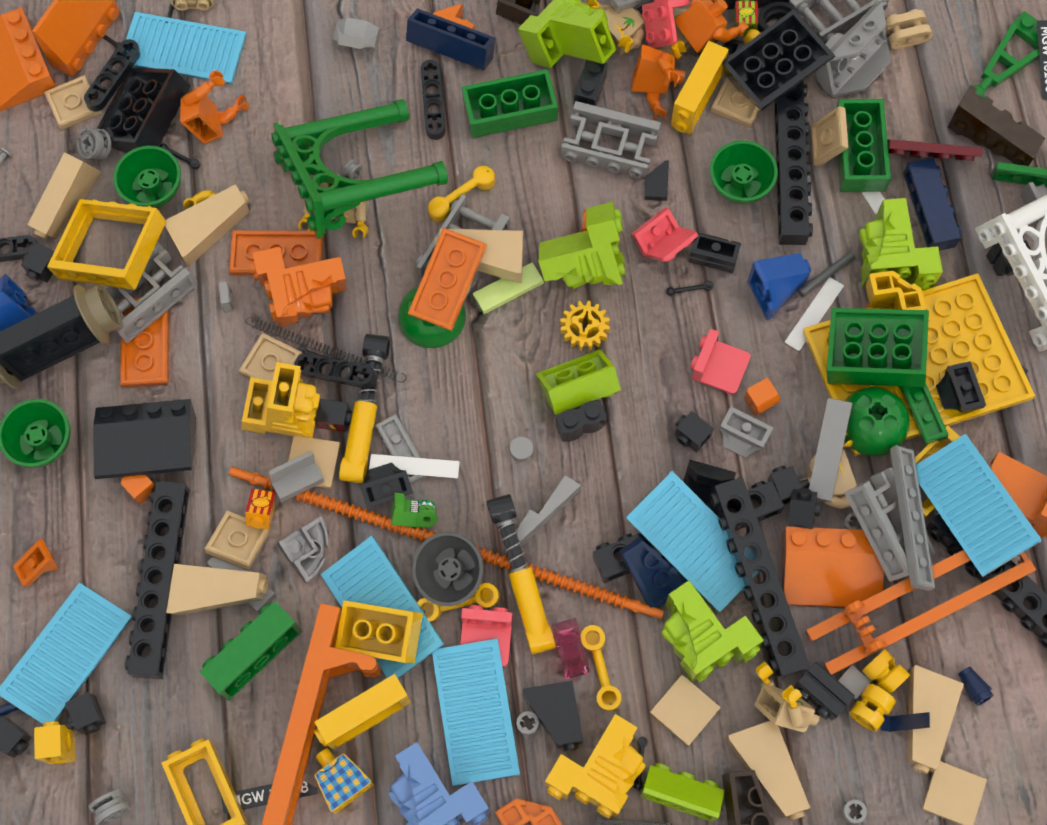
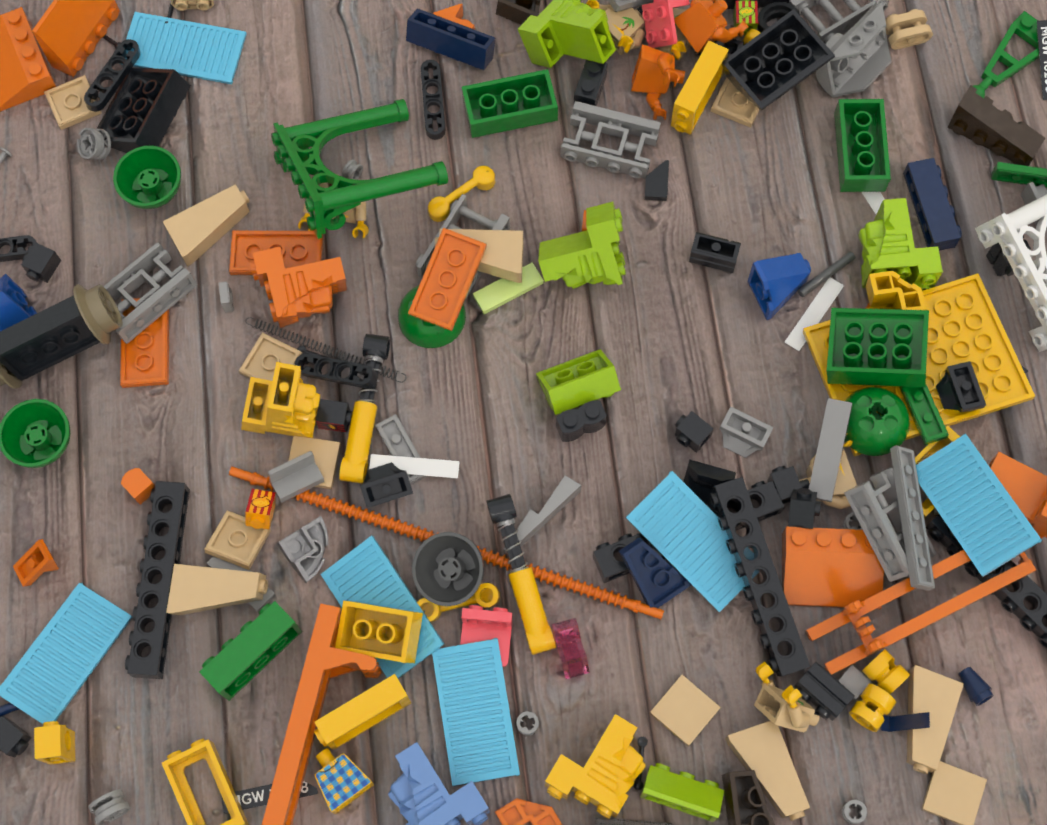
tan slope [28,152,102,239] -> none
yellow window [47,199,166,290] -> none
black brick [65,692,106,735] -> none
black slope [93,399,196,479] -> none
black hinge [159,143,200,169] -> none
orange torso [180,70,249,144] -> none
yellow arm [183,190,215,210] -> none
light grey slope [332,17,380,51] -> none
bright green leg [391,492,437,528] -> none
light grey tile [510,436,534,462] -> none
black slope [522,680,583,751] -> none
yellow gear [560,301,610,351] -> none
yellow piece [580,625,622,712] -> none
coral bracket [631,208,698,262] -> none
lime brick [661,580,764,683] -> none
black hinge [666,281,713,296] -> none
coral bracket [690,329,751,395] -> none
green piece [710,140,778,204] -> none
orange piece [744,377,780,416] -> none
black brick [774,80,813,245] -> none
tan tile [810,106,848,167] -> none
dark red plate [887,139,983,161] -> none

